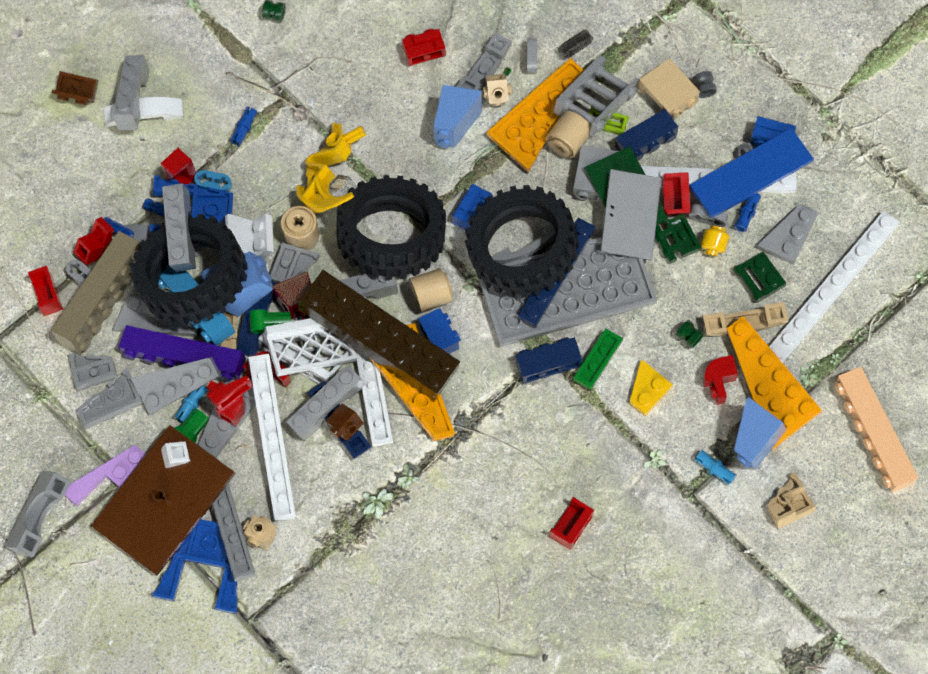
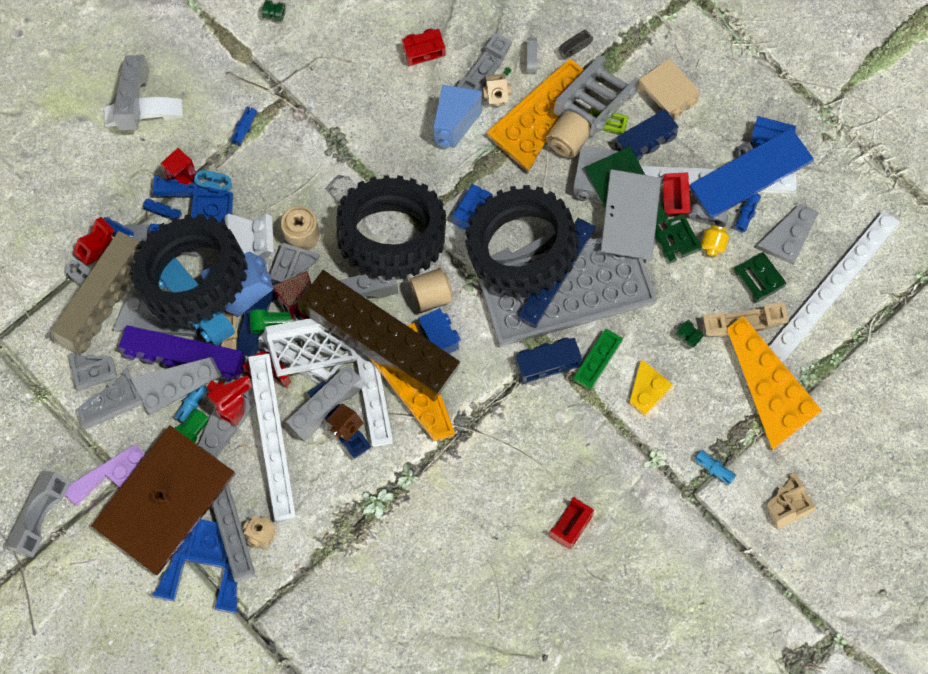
red panel [28,265,64,316] -> none
reddish brown bracket [51,71,99,105] -> none
white slope [161,441,190,468] -> none
light grey arch [162,184,196,272] -> none
yellow piece [296,122,367,213] -> none
dark grey wheel [693,71,717,98] -> none
red brick [703,355,738,405] -> none
medium blue slope [734,397,787,470] -> none
light nougat brick [835,367,919,493] -> none

